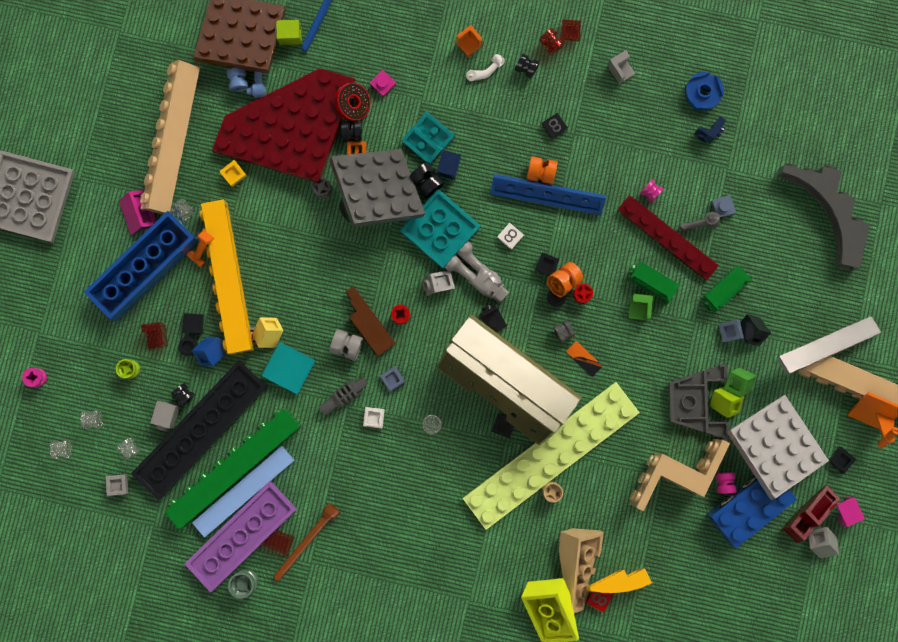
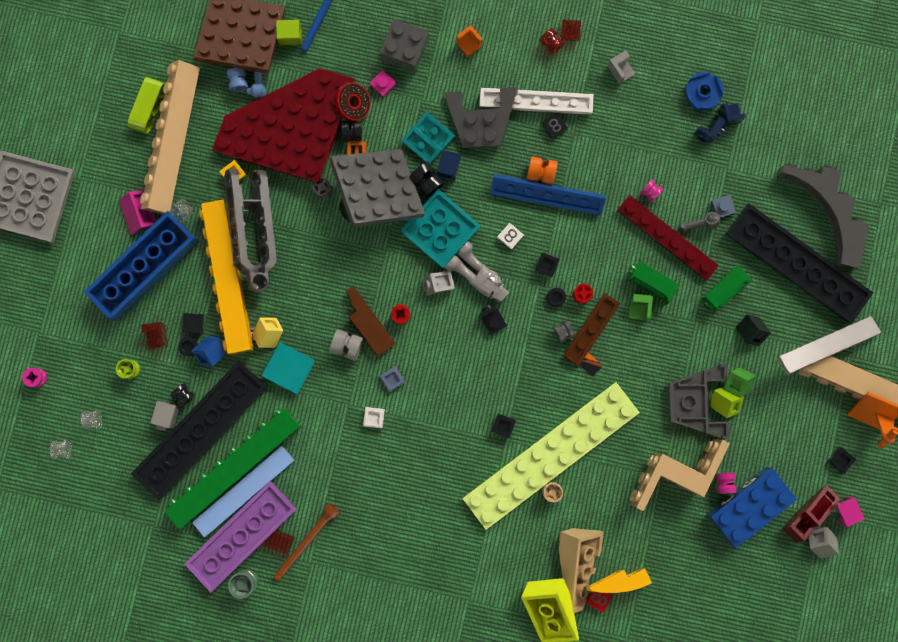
light grey plate [105,474,129,496] -> none
clear wheel [116,437,141,461] -> none
orange piece [186,230,214,268] -> none
dark grey hinge [319,376,368,416] -> none
clear wheel [422,415,442,434] -> none
piece [436,314,582,446] -> none
white piece [466,54,505,81] -> none
black wheel [514,53,540,79] -> none
orange wheel [547,262,583,297] -> none
sand blue plate [719,320,744,343] -> none
light grey plate [727,395,829,500] -> none
none -> lime beam [127,77,165,134]
none -> dark grey piece [224,169,277,293]
none -> dark grey brick [380,18,429,73]
none -> dark grey wing [444,87,518,149]
none -> white plate [480,88,594,115]
none -> reddish brown tile [562,293,621,367]
none -> dark blue panel [718,102,746,127]
none -> black plate [725,203,873,324]

